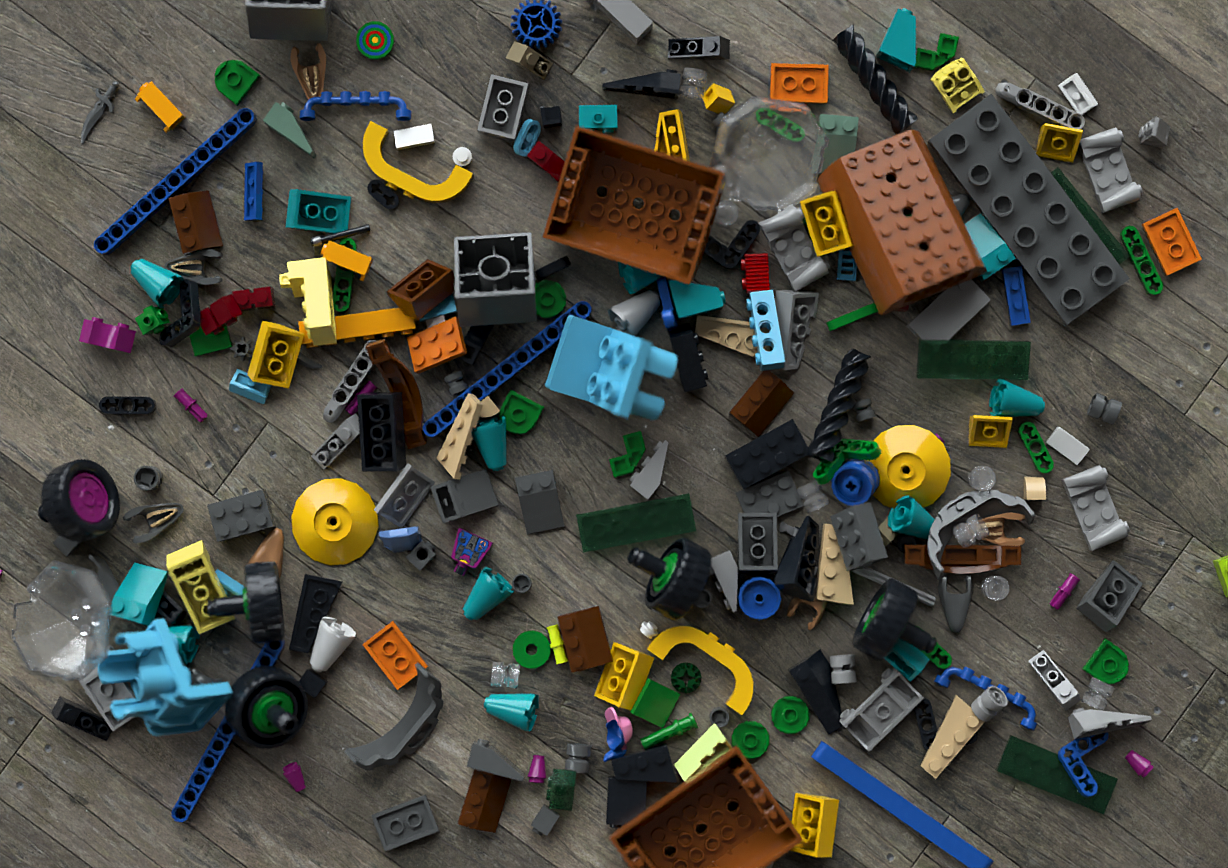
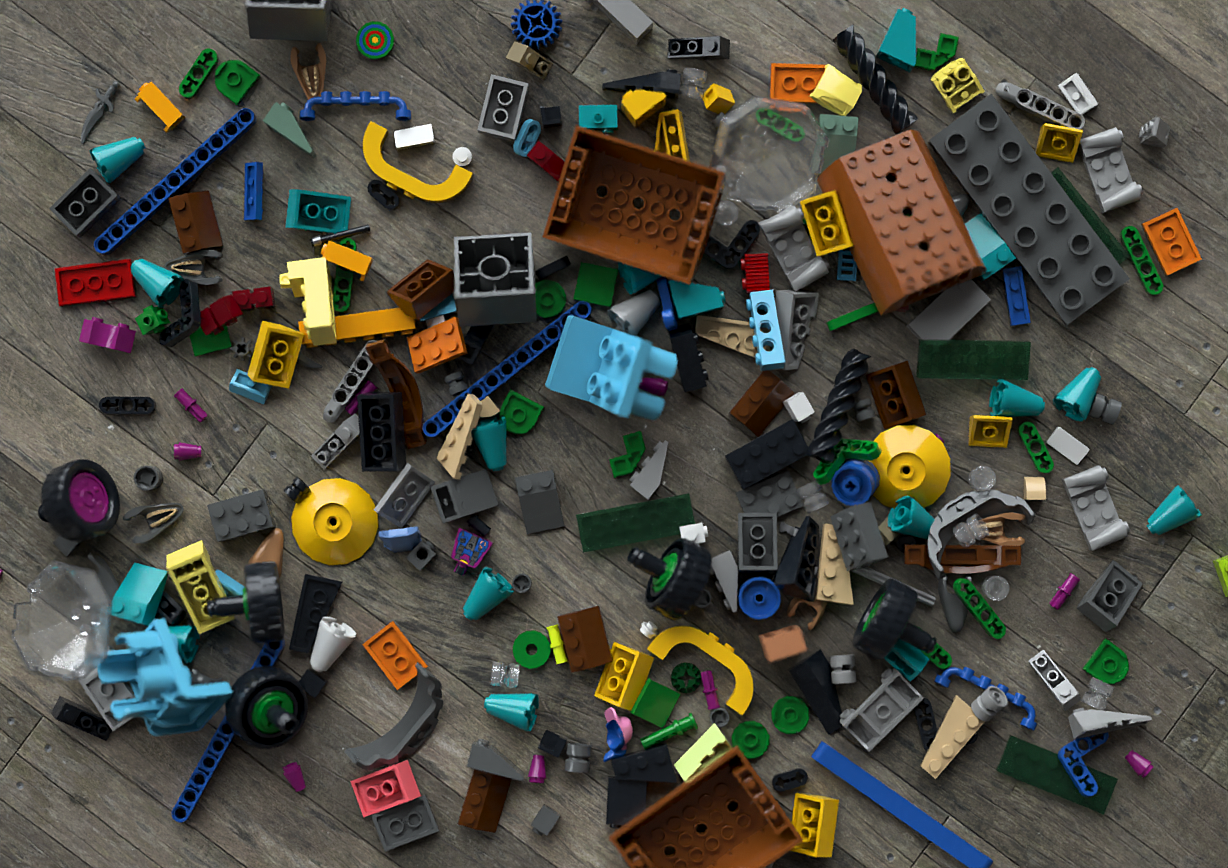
clear green brick [546,768,576,811] -> none
none -> dark grey brick [49,168,121,238]
none -> red tile [54,259,136,307]
none -> teal cone [89,137,146,184]
none -> magenta cone [174,442,201,461]
none -> green beam [179,48,218,99]
none -> black wheel [284,476,311,503]
none -> coral slope [350,760,421,818]
none -> black pin [467,514,491,537]
none -> black panel [538,730,567,758]
none -> green tile [573,262,618,307]
none -> yellow slope [621,90,666,128]
none -> magenta cone [639,377,668,397]
none -> white bracket [679,522,708,544]
none -> magenta axle [701,670,720,710]
none -> nougat brick [758,624,807,662]
none -> black beam [772,768,808,791]
none -> white brick [783,392,815,423]
none -> light yellow slope [809,64,862,116]
none -> reddish brown slope [866,360,926,429]
none -> green beam [953,578,1006,639]
none -> teal cone [1053,367,1101,422]
none -> teal cone [1146,485,1202,535]

